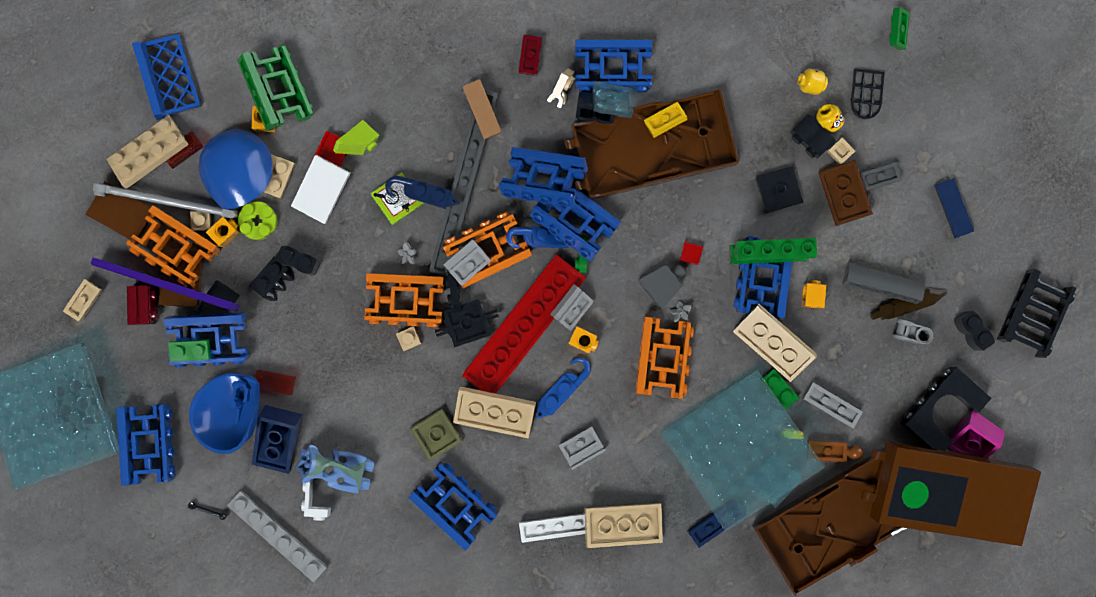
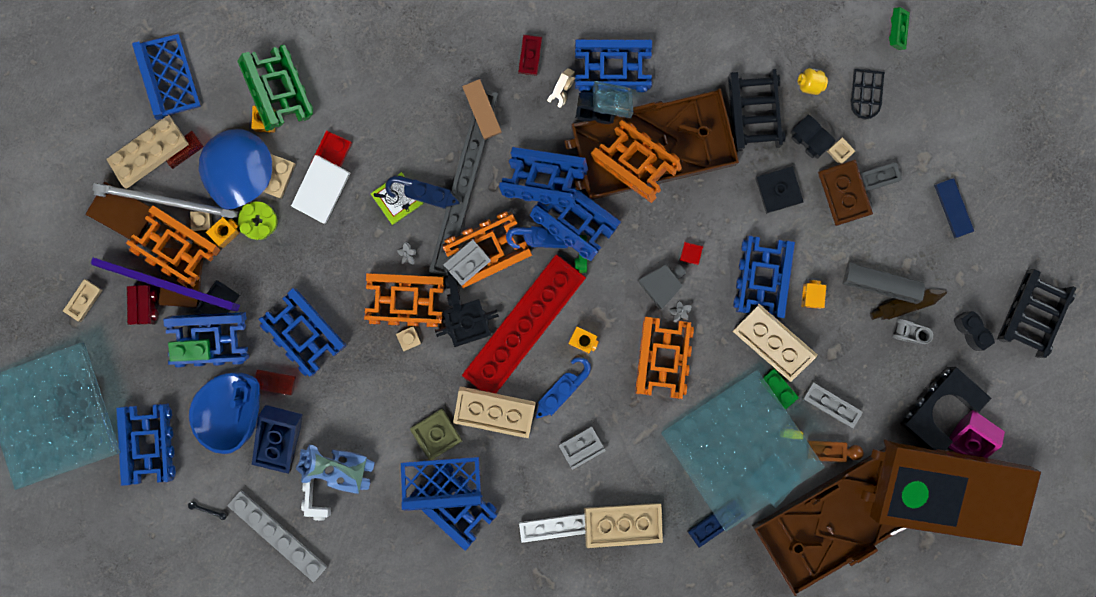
black plate [249,257,294,301] -> none
black brick [276,246,321,275] -> none
lime slope [333,120,379,155] -> none
light grey plate [550,285,594,331] -> none
yellow plate [644,102,687,138] -> none
green fence [729,238,817,265] -> none
yellow head [816,104,844,133] -> none
none -> blue fence [258,288,347,377]
none -> blue fence [401,457,482,511]
none -> orange fence [591,120,682,203]
none -> black fence [728,69,785,151]

